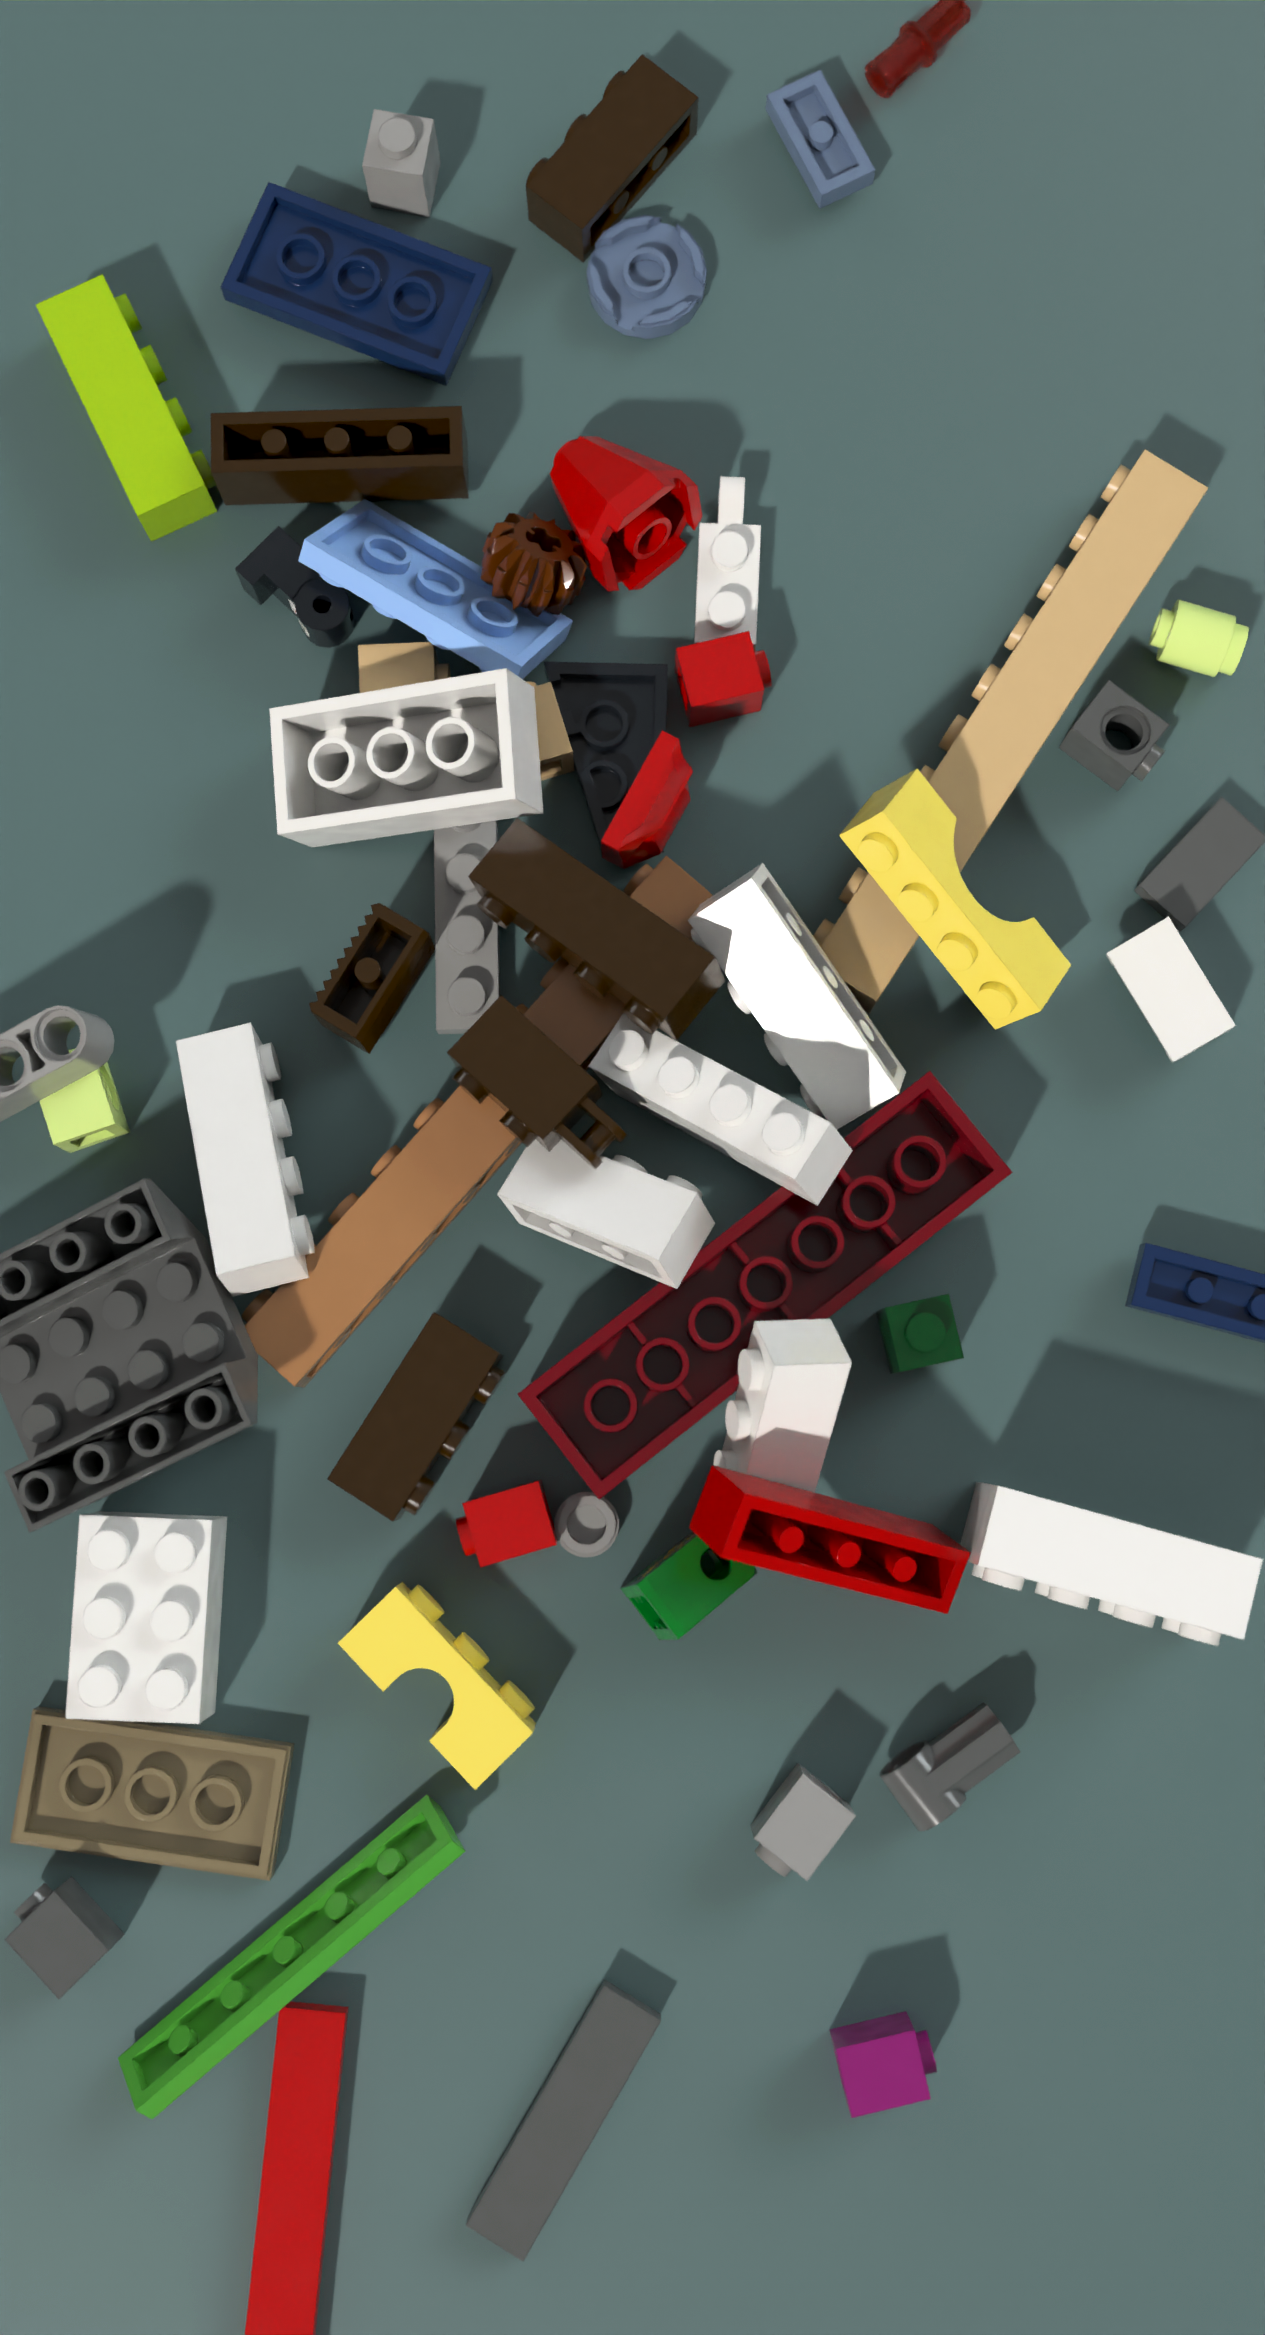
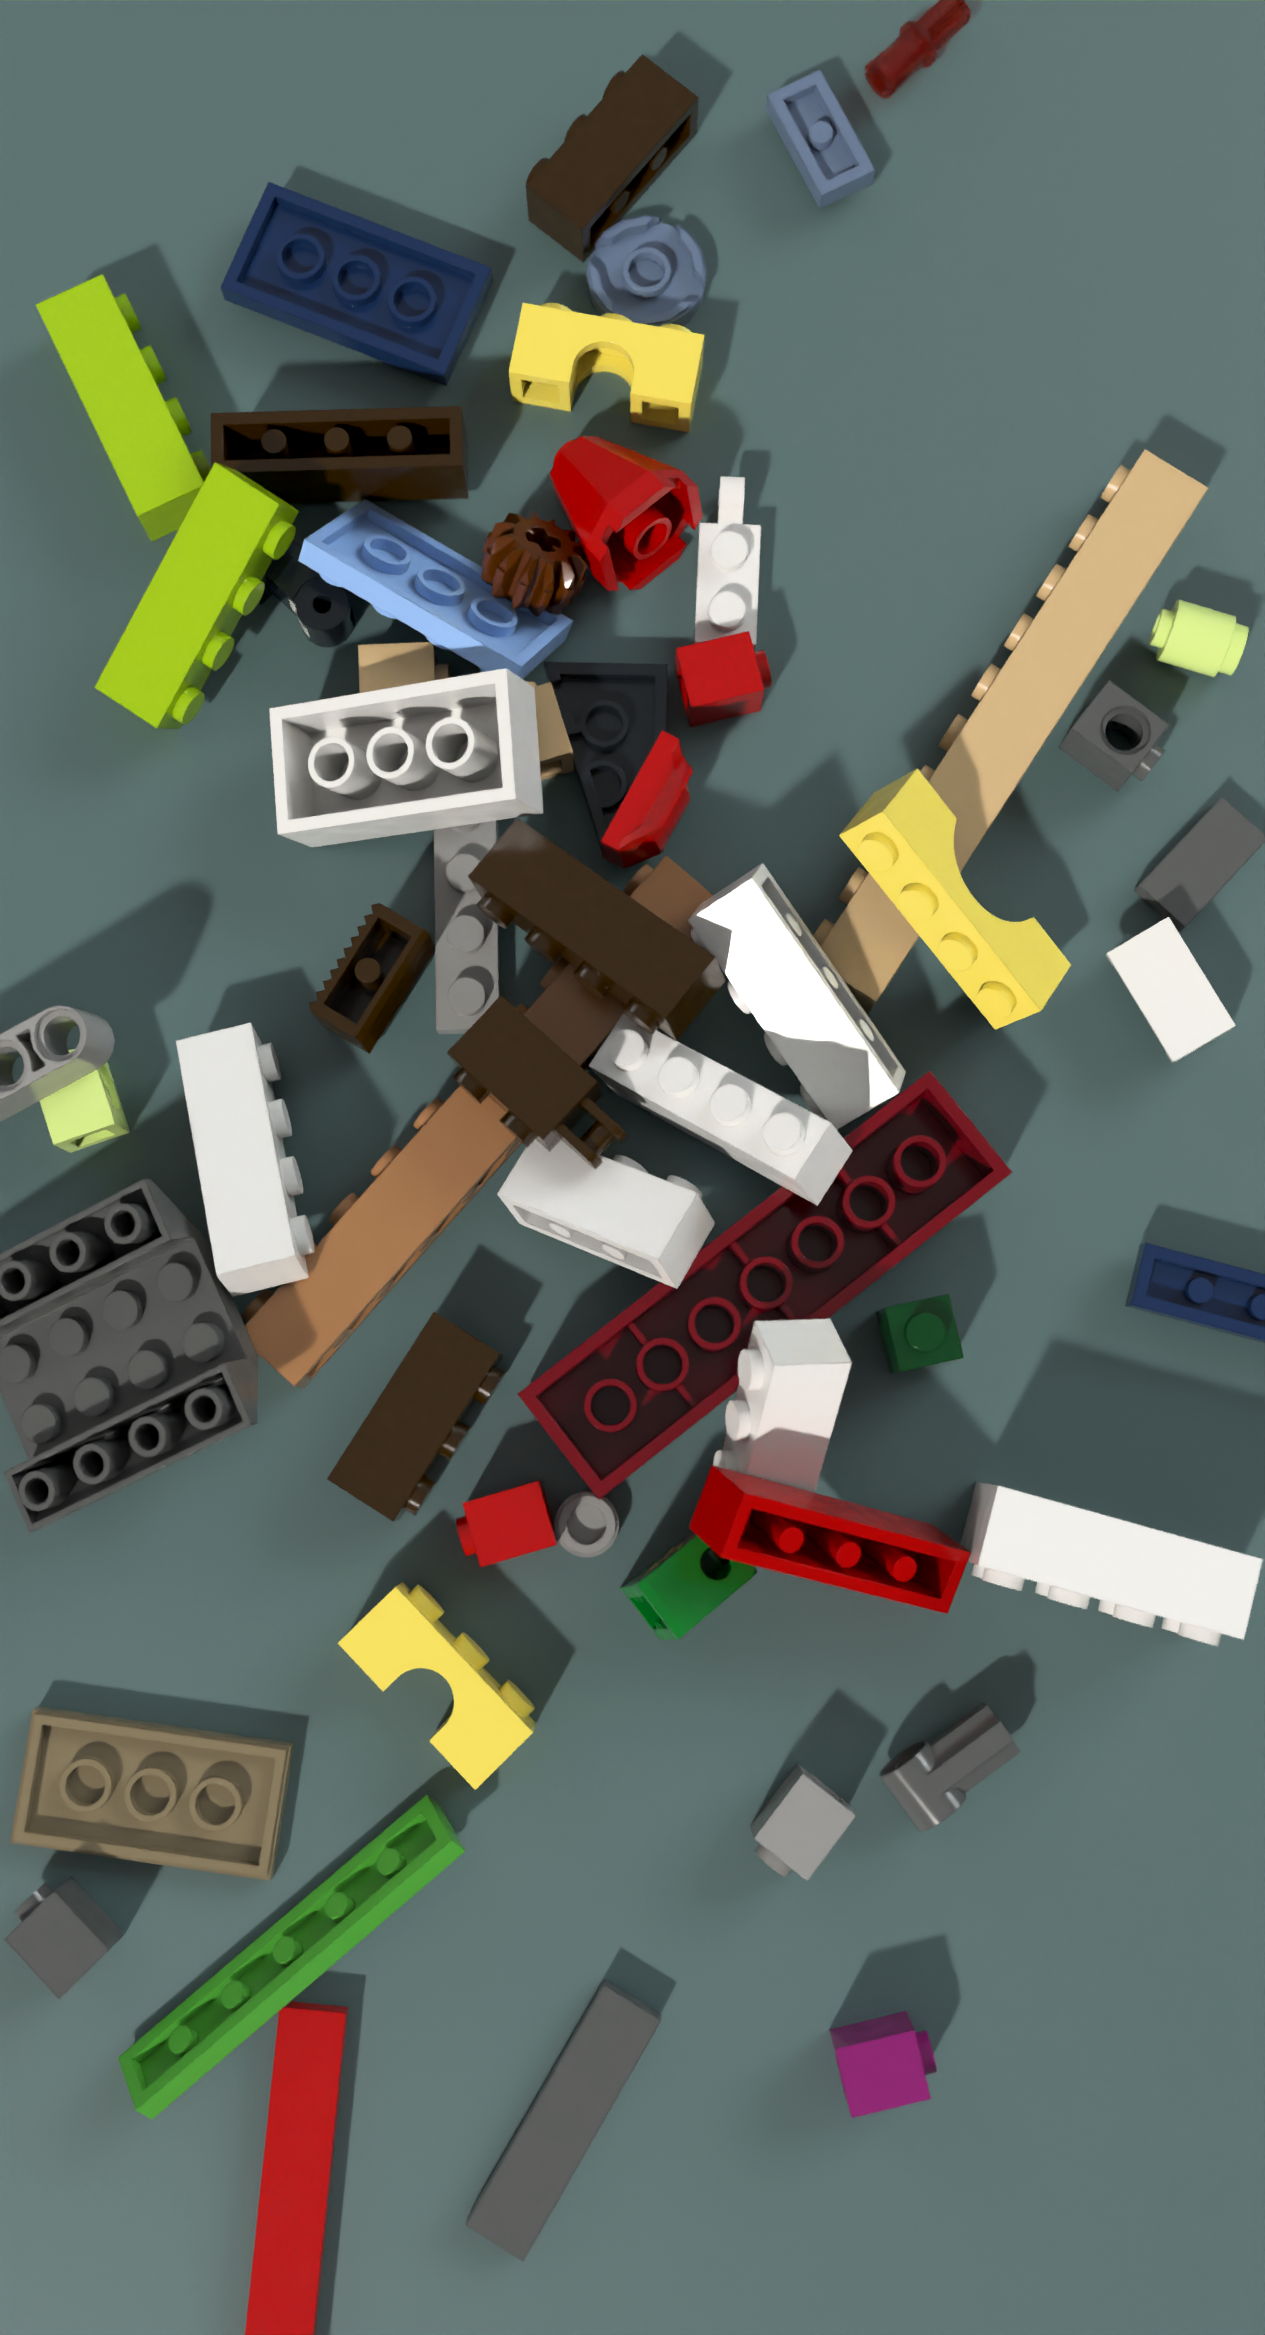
white brick [65,1511,227,1724] -> none
light grey brick [362,109,441,217] -> none
none -> lime brick [94,462,299,729]
none -> light yellow arch [509,303,704,433]

